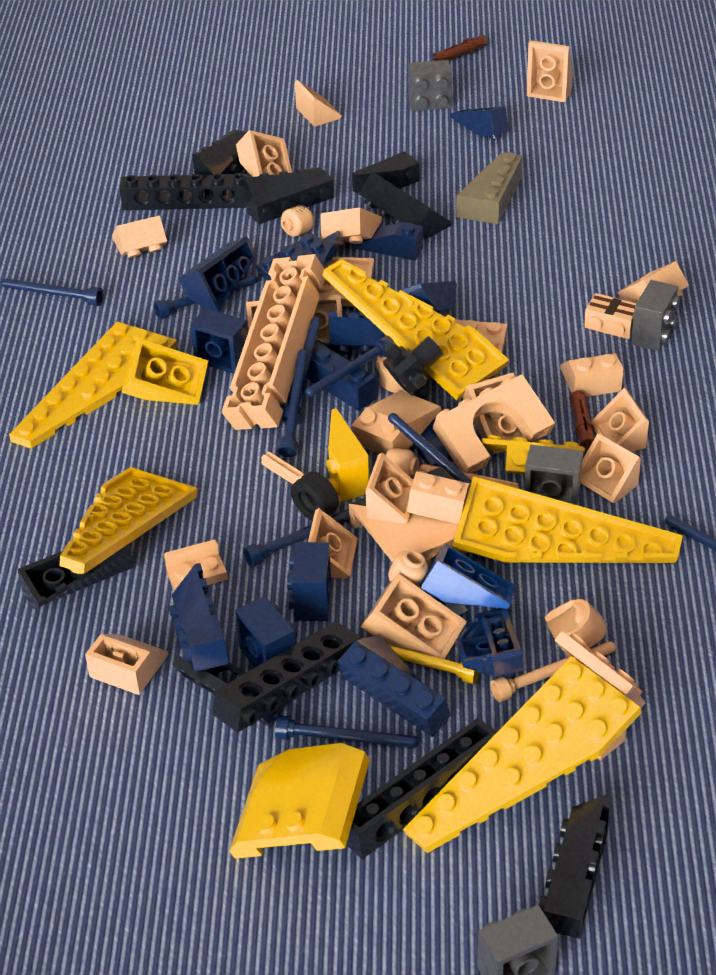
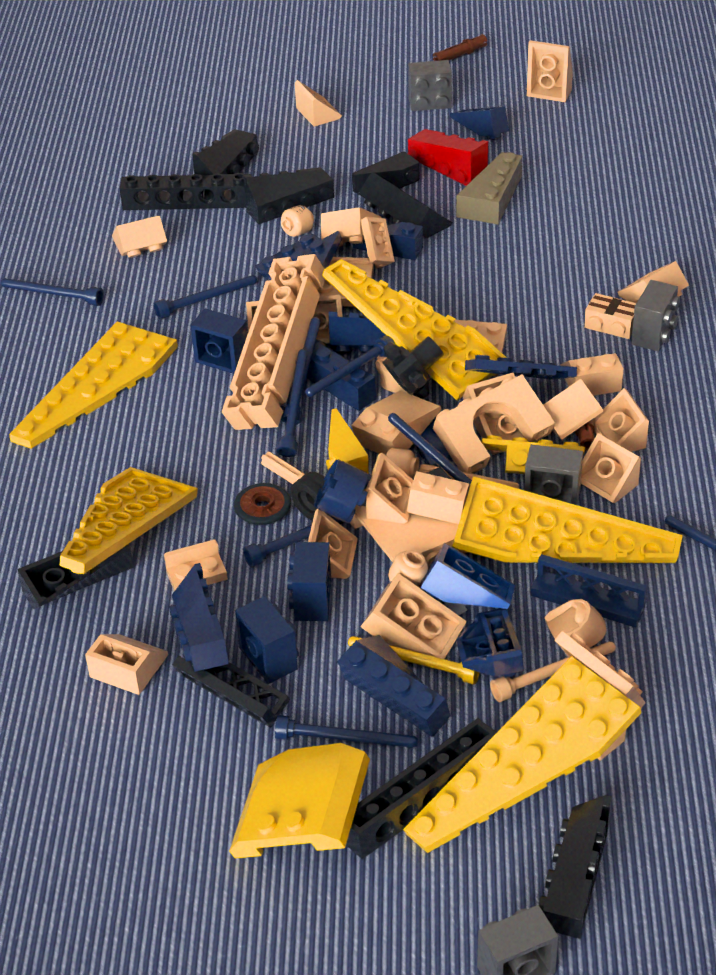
yellow slope [121,338,208,405] -> none
dark blue wedge [178,236,257,312] -> none
black brick [212,621,361,733] -> none
light nougat slope [236,130,292,177] -> none
dark blue wedge [398,281,457,316] -> none
none -> wheel [234,483,291,525]
none -> dark blue brick [314,459,372,524]
none -> light nougat bracket [361,217,395,268]
none -> red wedge [408,129,488,186]
none -> dark blue wing [465,355,577,380]
none -> dark blue fence [530,554,648,628]
none -> light nougat slope [543,379,603,440]

